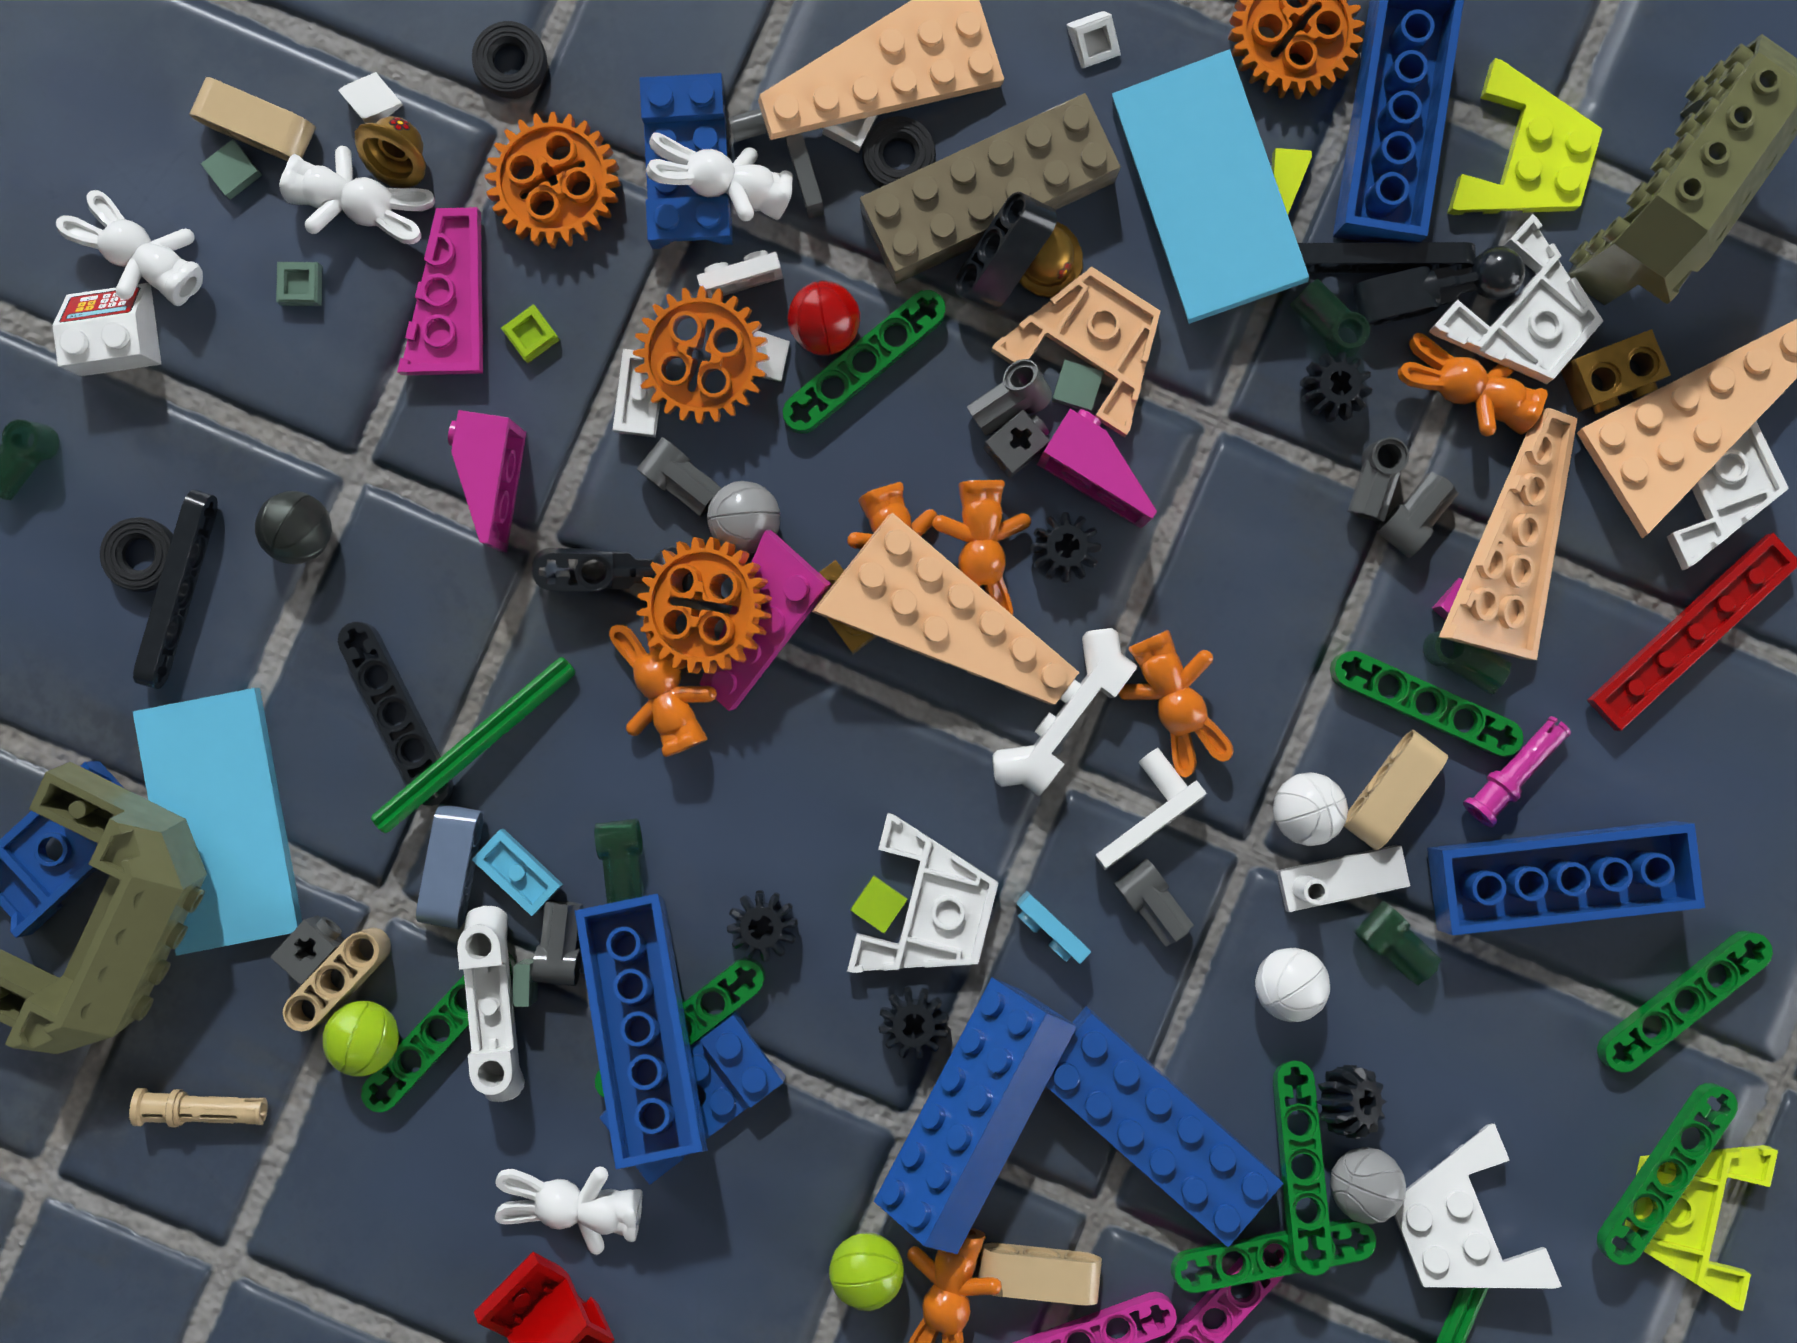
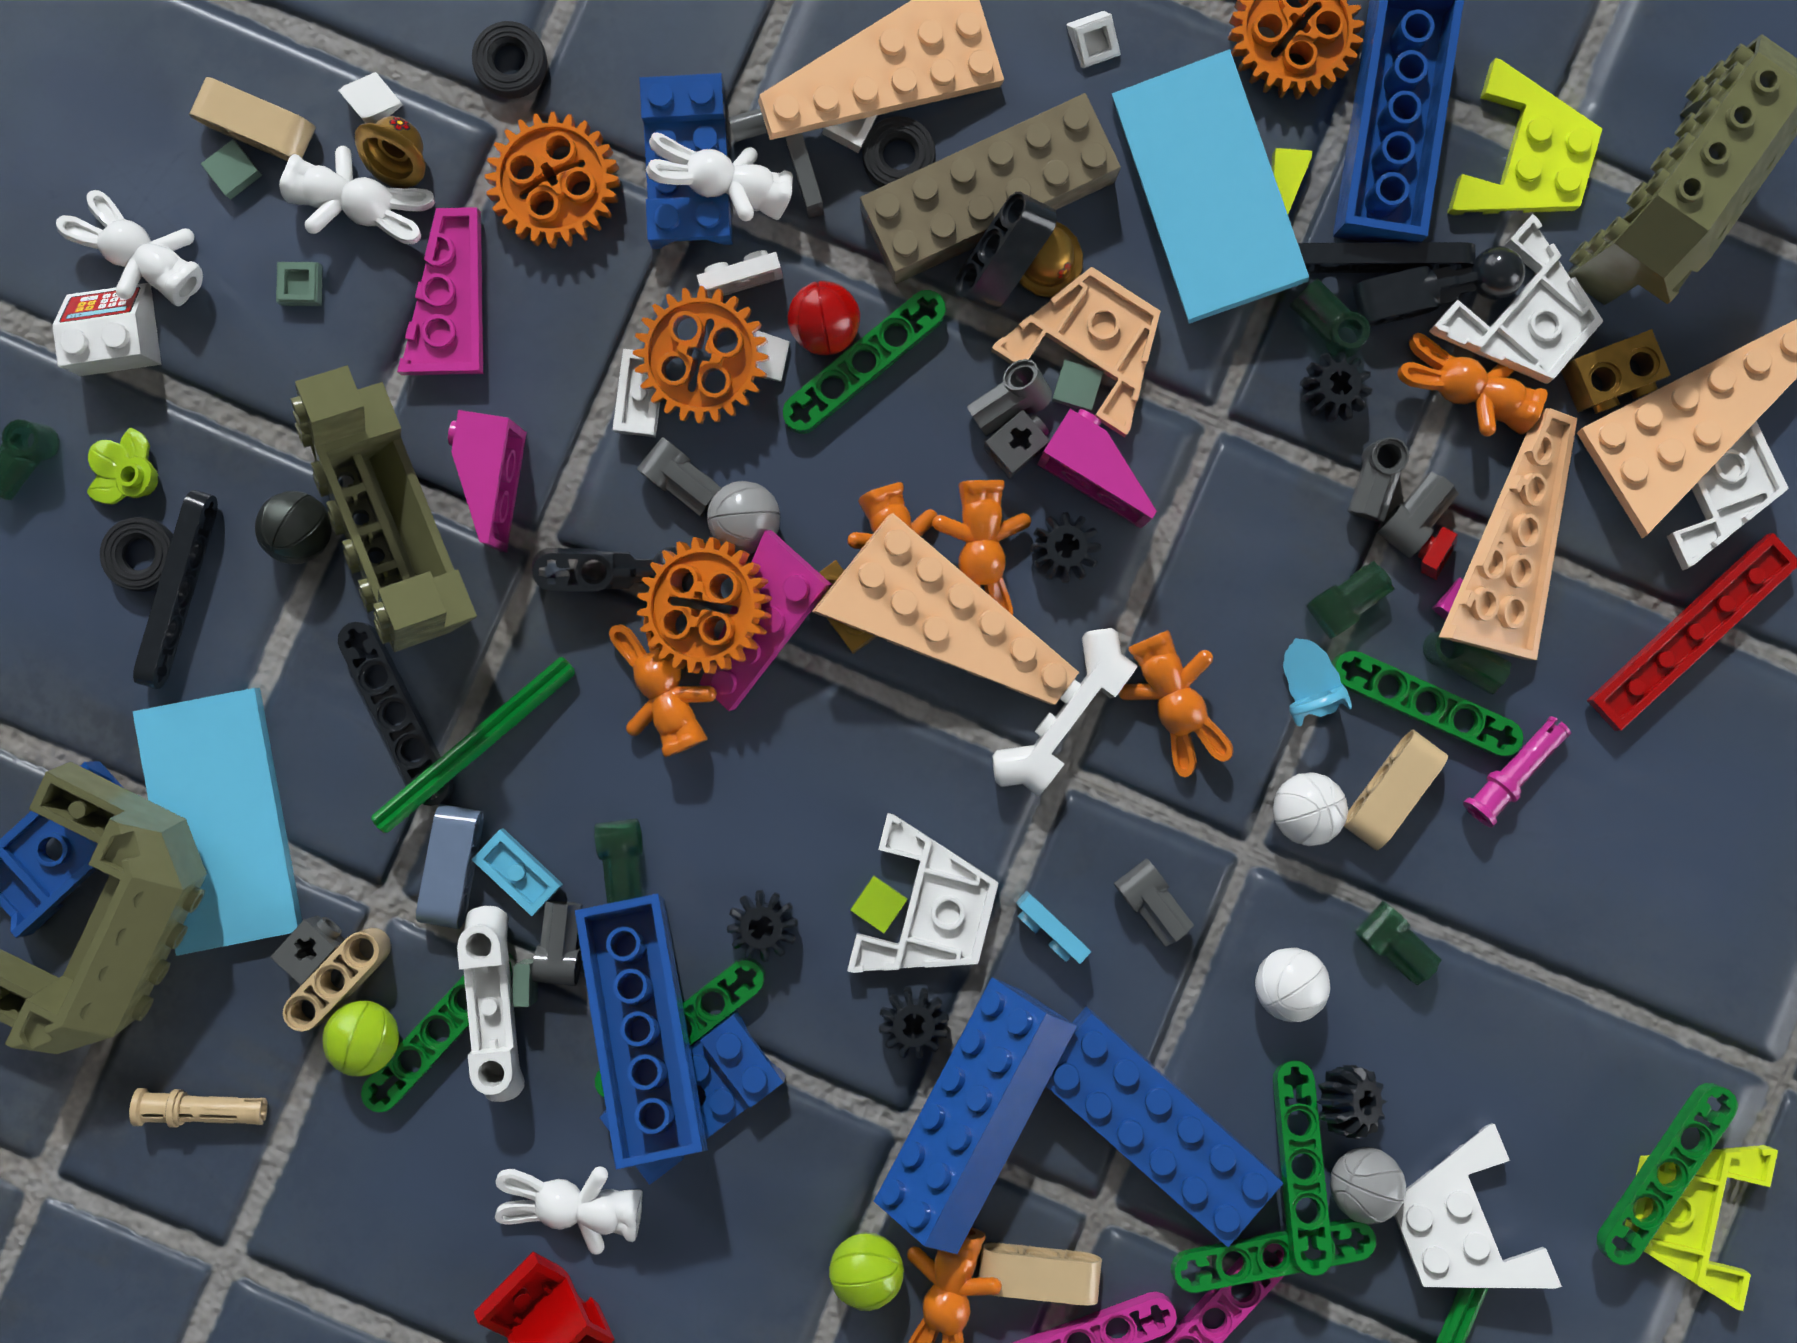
lime tile [501,304,560,363] -> none
white piece [1095,748,1207,870] -> none
white piece [1277,845,1410,912] -> none
blue brick [1427,821,1705,936] -> none
green beam [1597,931,1773,1073] -> none
none -> lime plate [87,428,158,504]
none -> olive wedge [290,365,477,652]
none -> medium azure piece [1283,638,1352,726]
none -> clear green piece [1305,561,1395,639]
none -> red plate [1418,527,1458,580]

